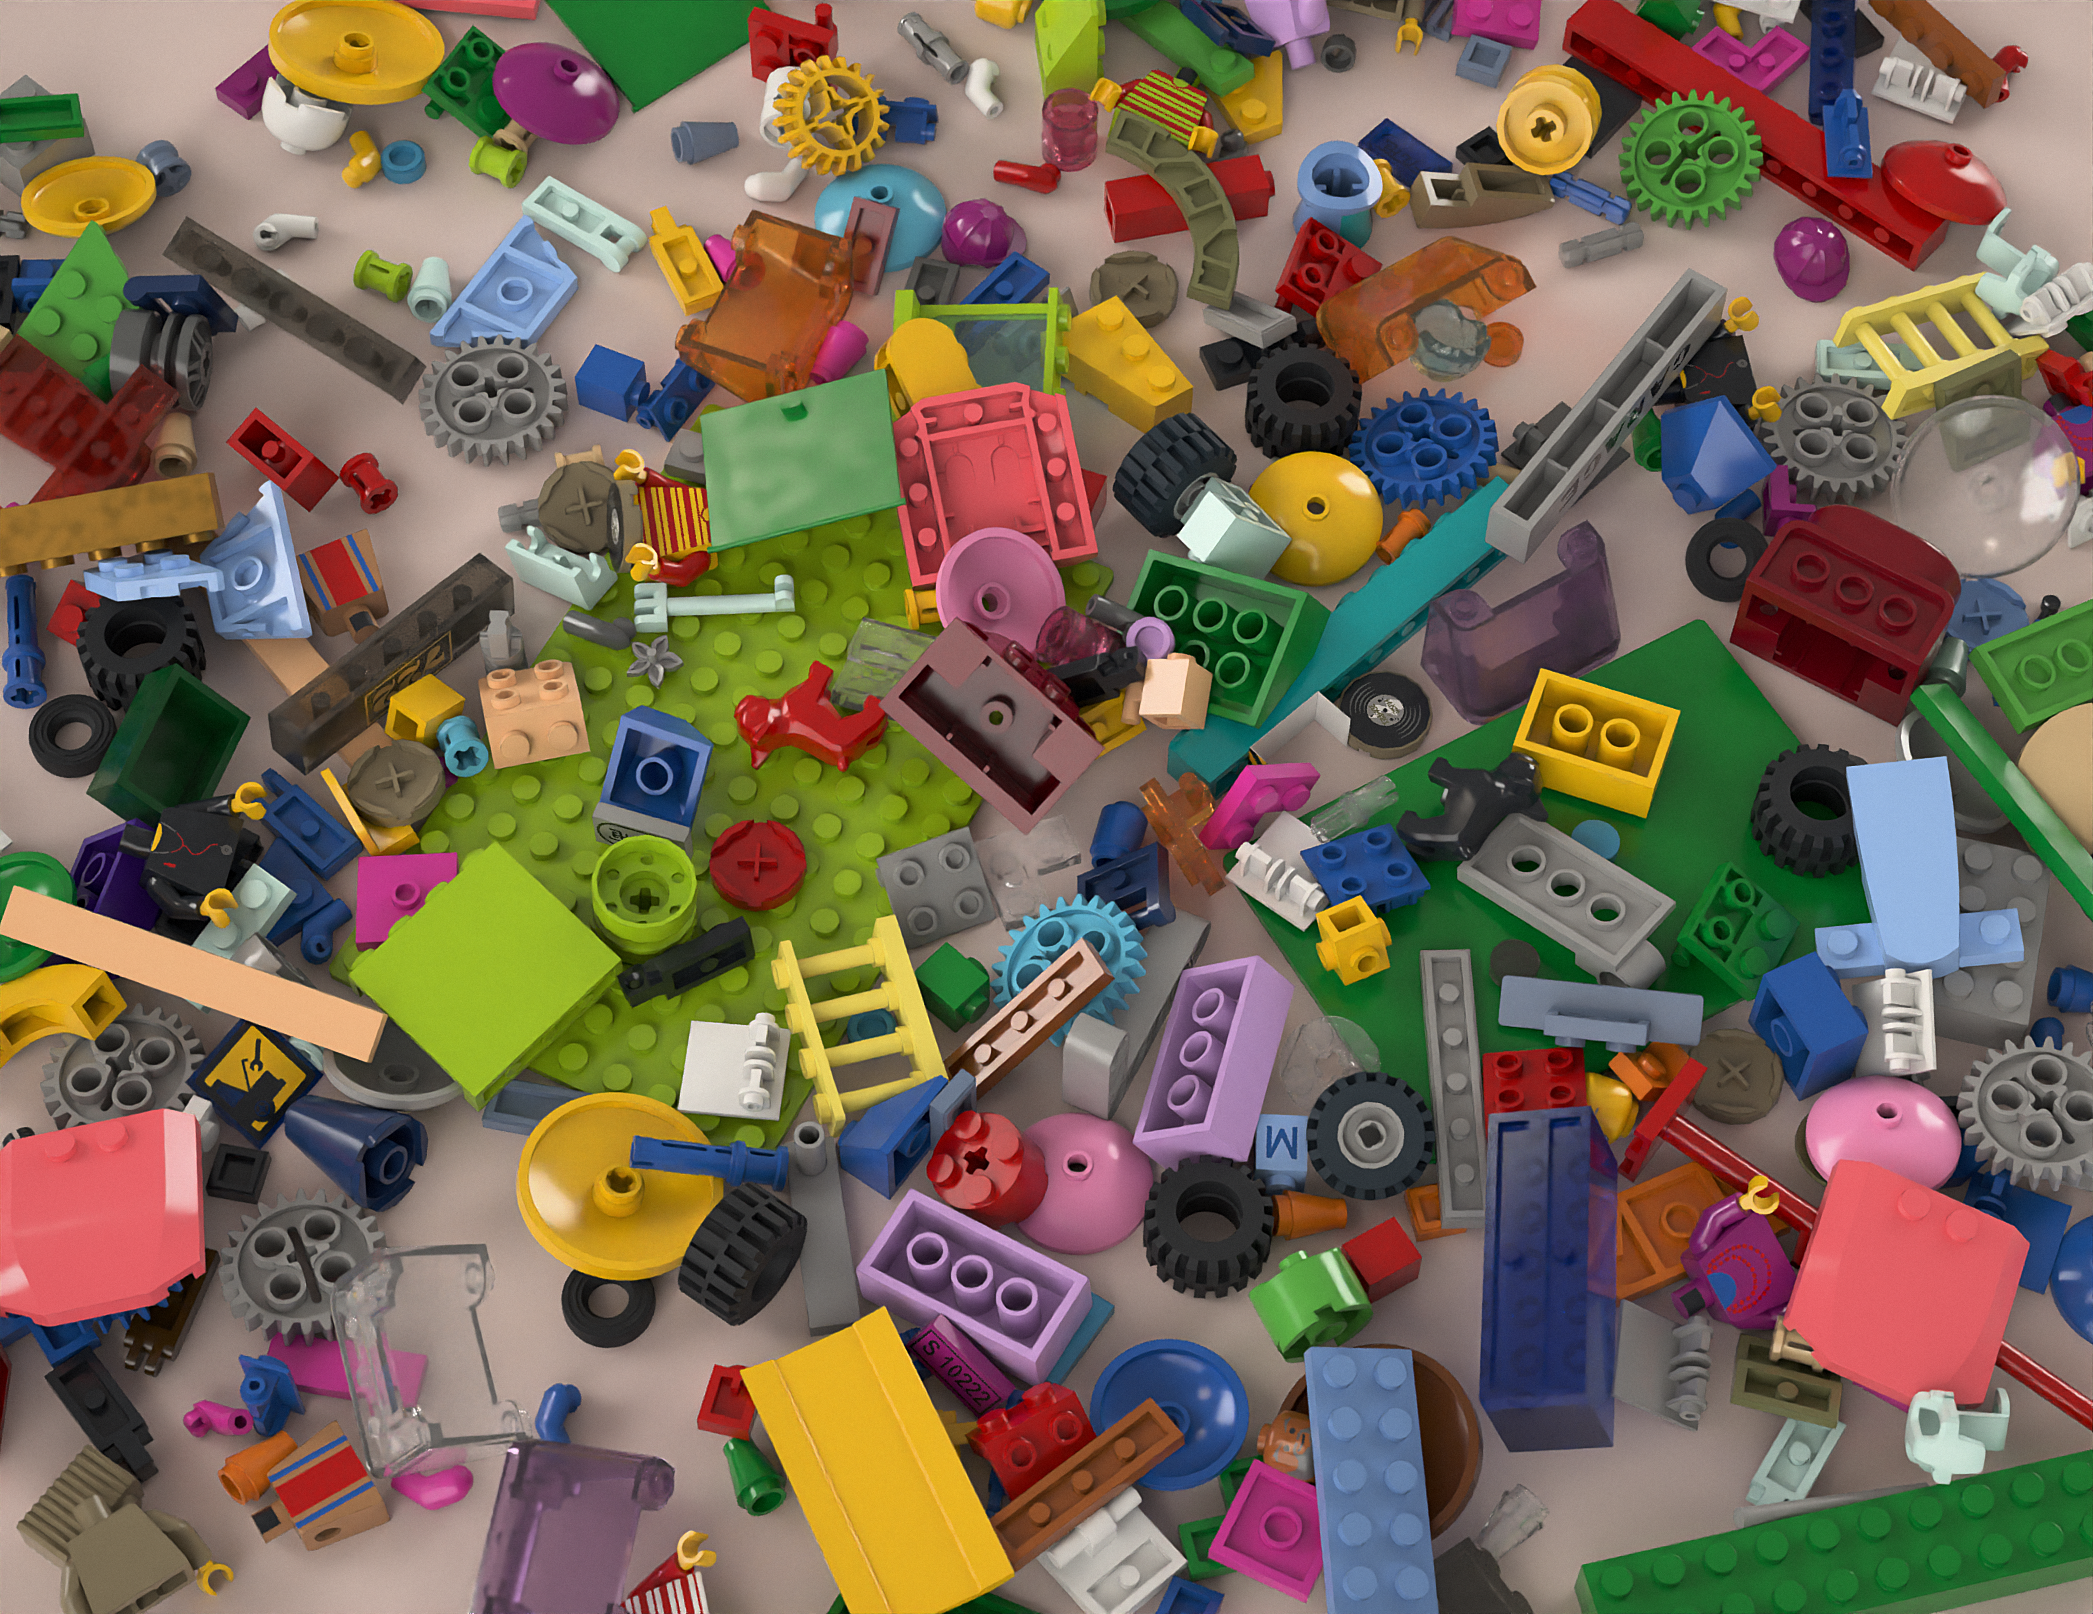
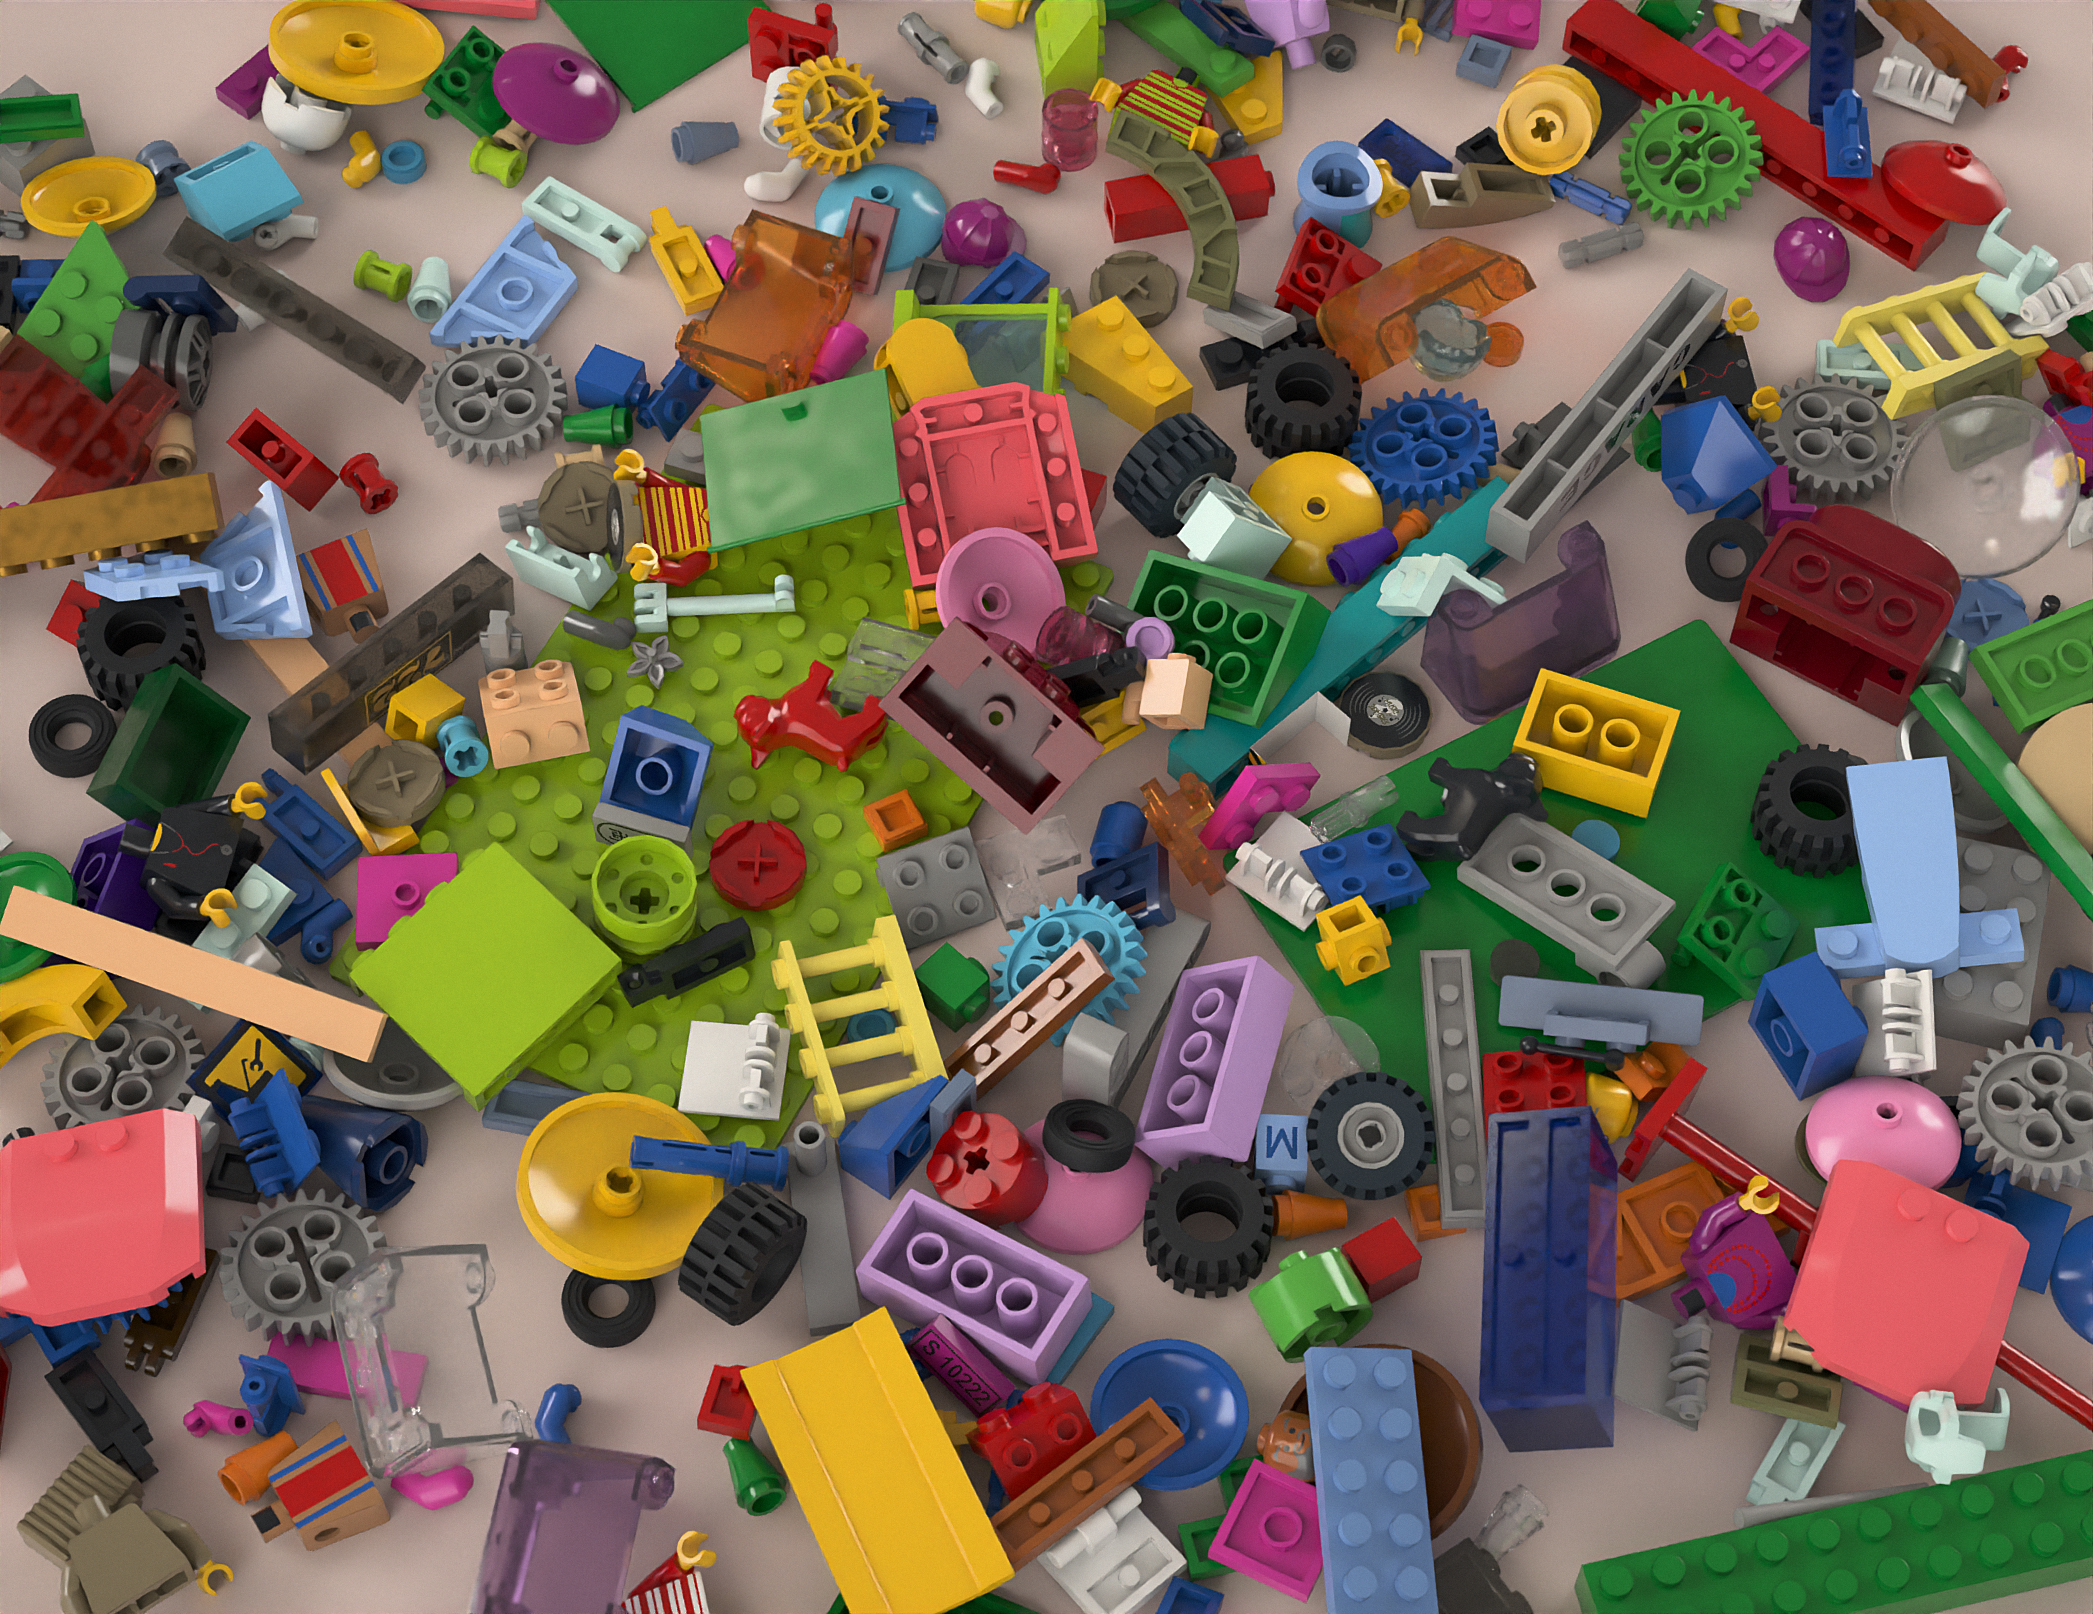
blue pin [2,574,47,709] -> none
dark tan tile [1688,1028,1785,1125] -> none
none -> medium azure slope [174,141,304,242]
none -> blue hinge [228,1068,321,1199]
none -> green cone [563,403,634,449]
none -> orange tile [863,789,928,853]
none -> black tyre [1042,1099,1135,1173]
none -> dark purple cone [1326,527,1398,587]
none -> light aqua bracket [1376,553,1514,616]
none -> black hinge [1519,1036,1625,1071]

